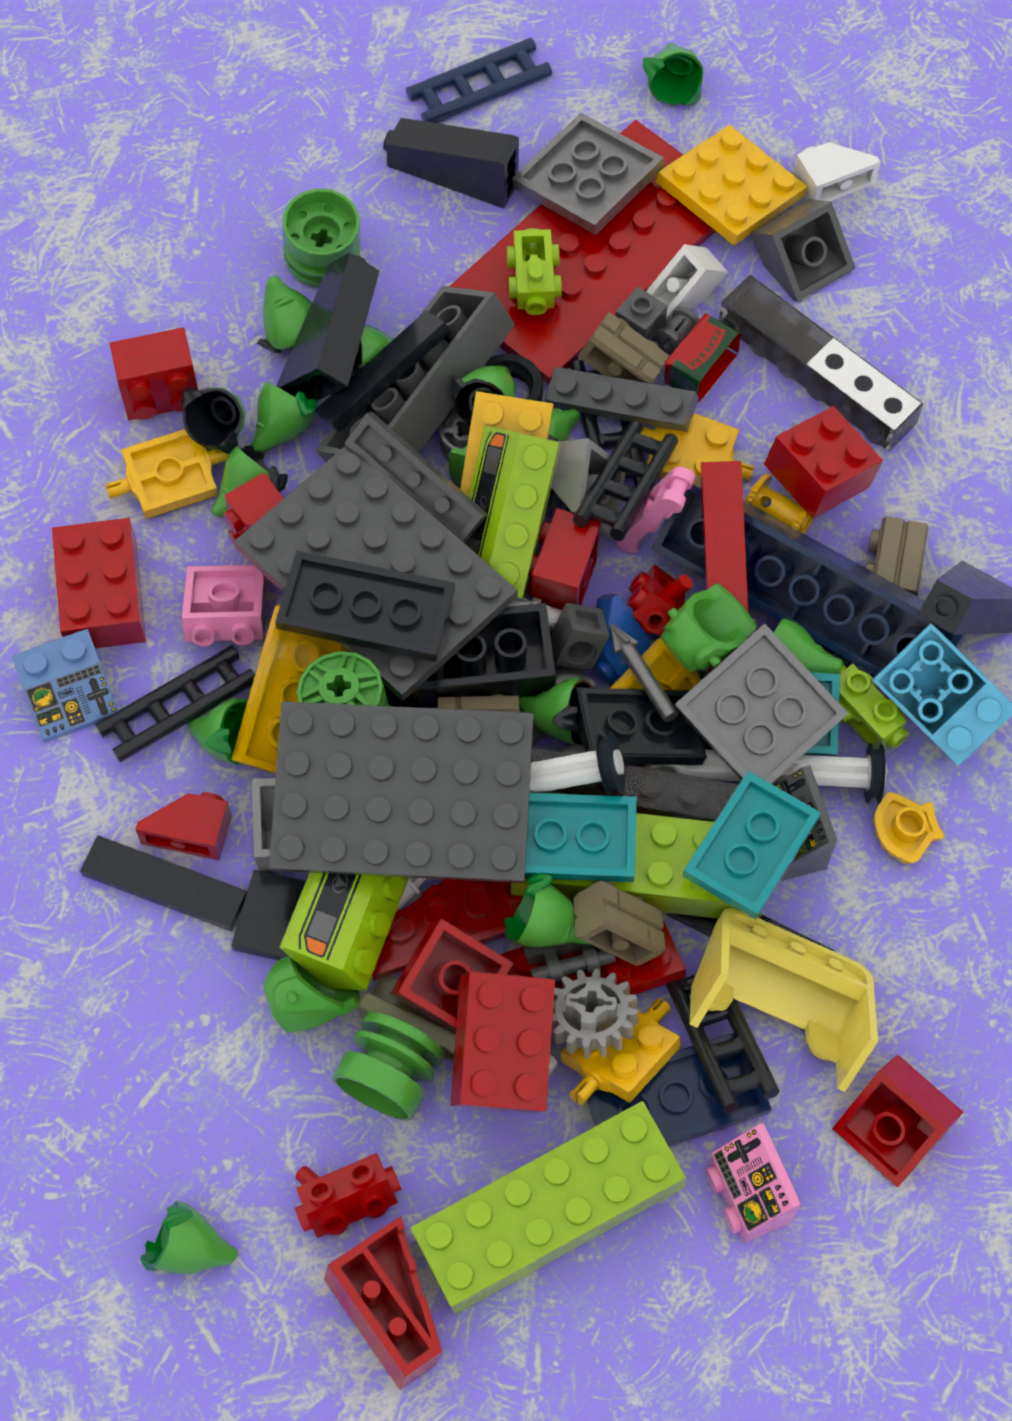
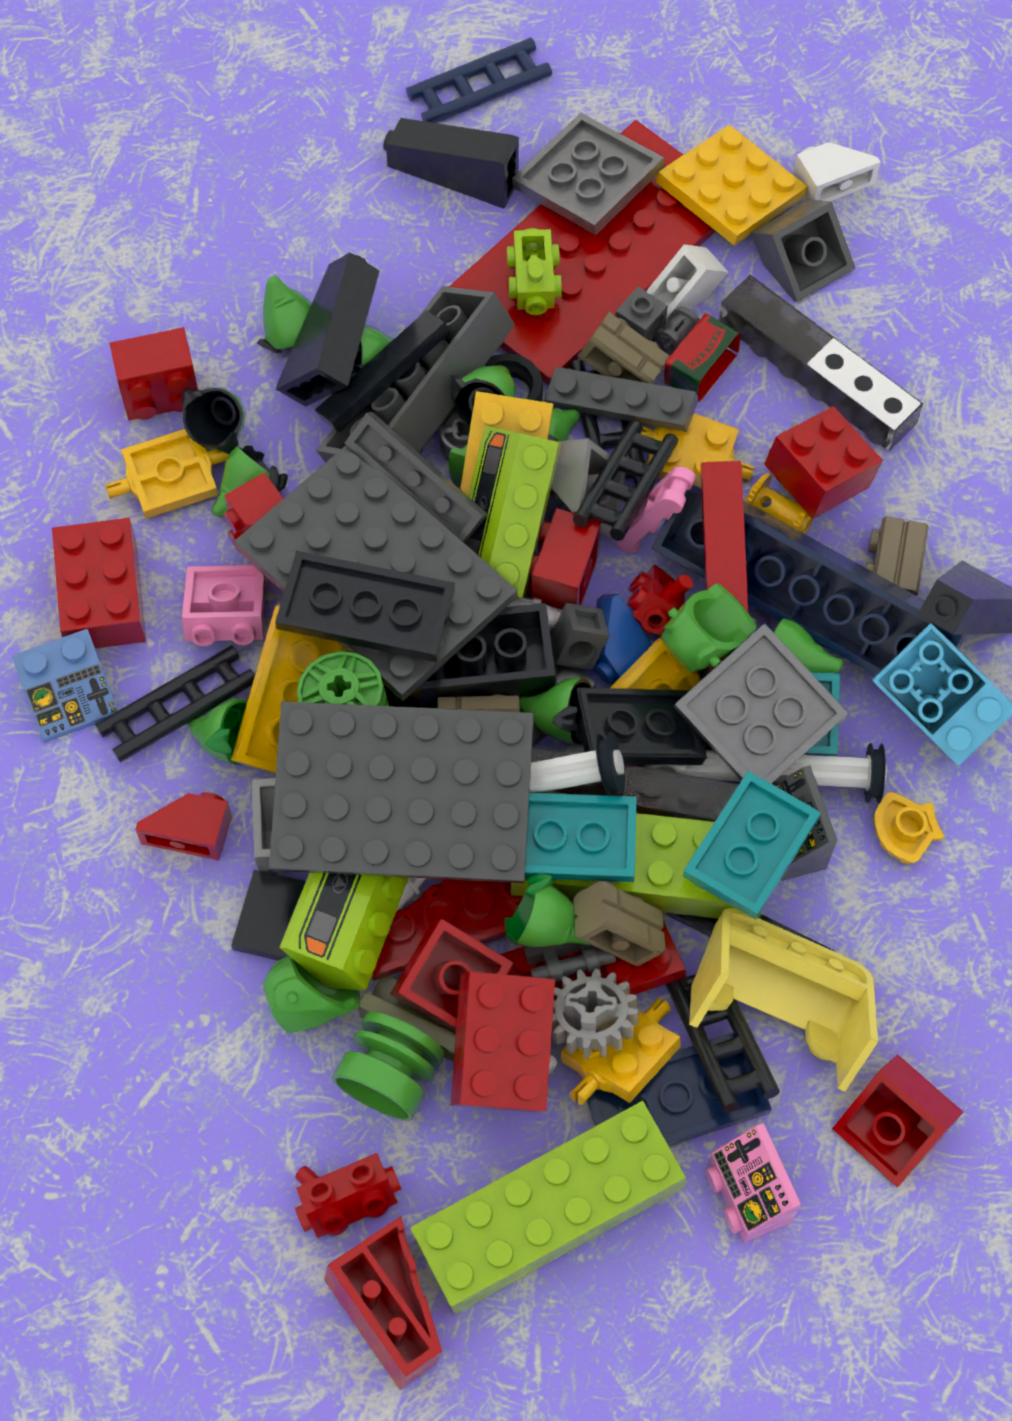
black tile [80,835,247,932] -> none
bright green hat [140,1200,238,1274] -> none
bright green hat [250,381,318,453] -> none
bright green wheel [282,188,360,287] -> none
flat silver piece [610,624,678,722] -> none
green hat [643,43,704,106] -> none
lime brick [836,664,910,750] -> none

